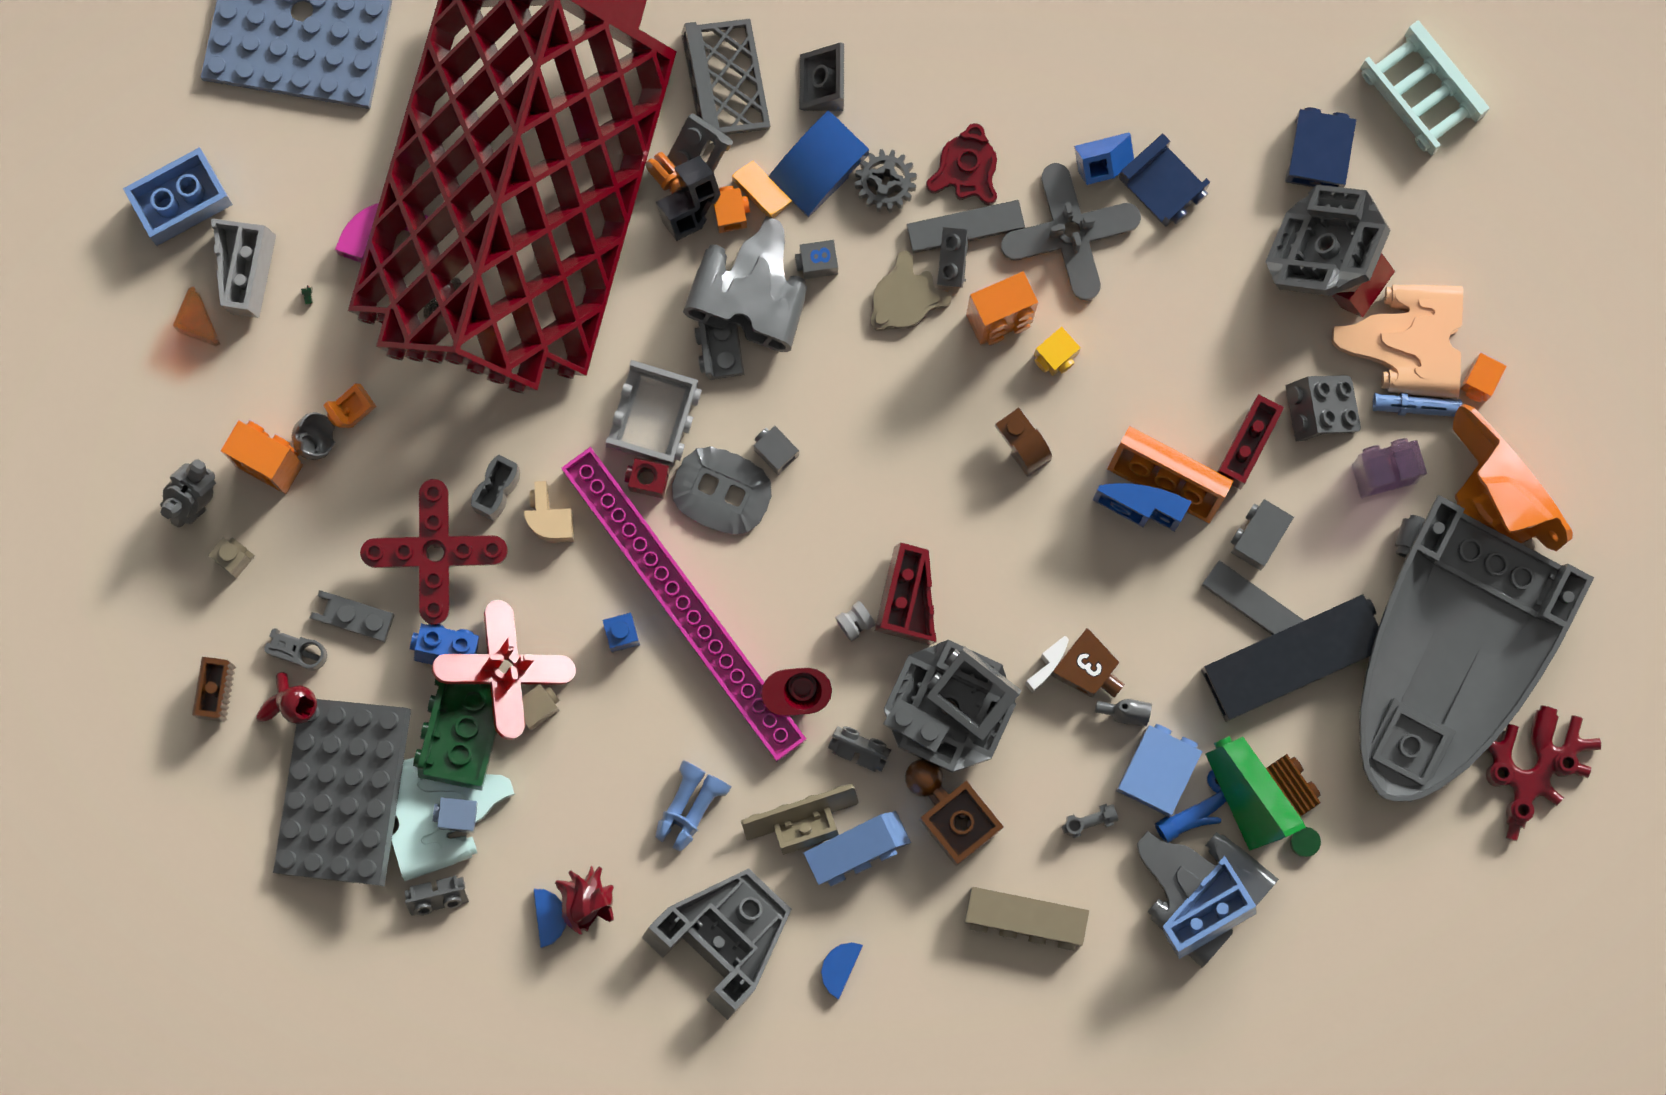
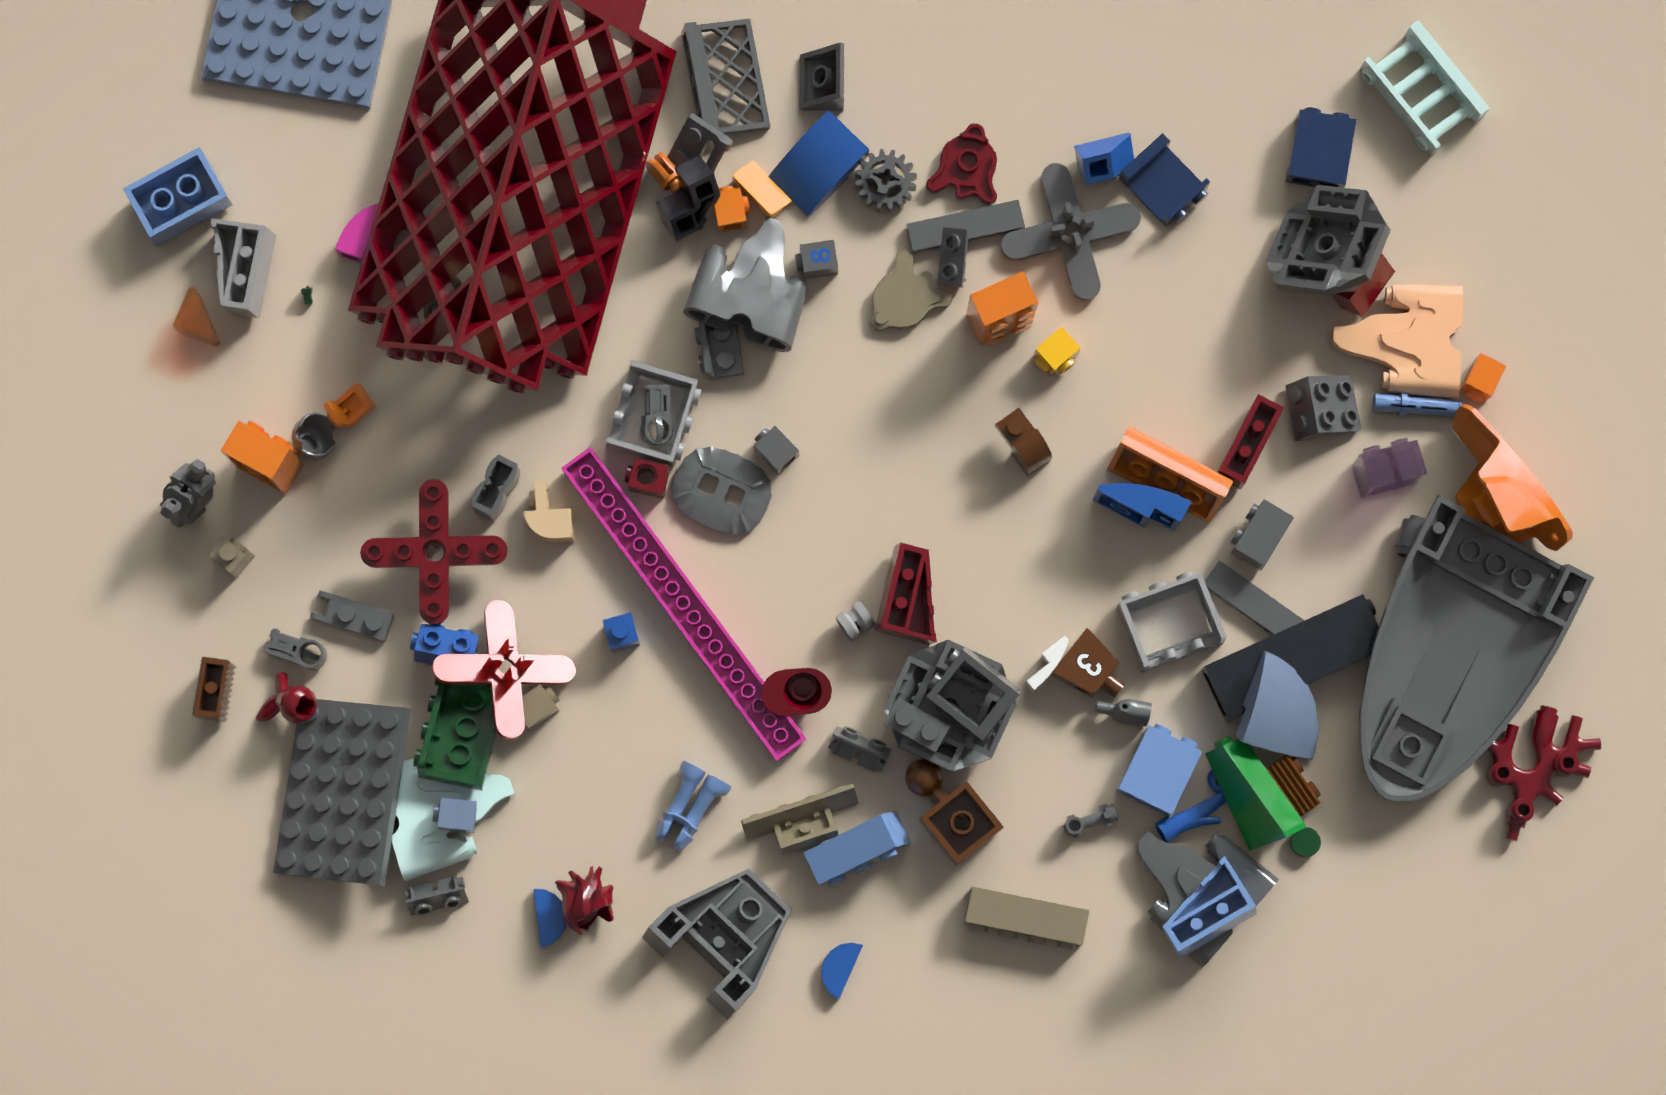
none -> dark grey piece [640,385,672,445]
none -> window [1117,571,1227,673]
none -> sand blue brick [1235,651,1319,759]

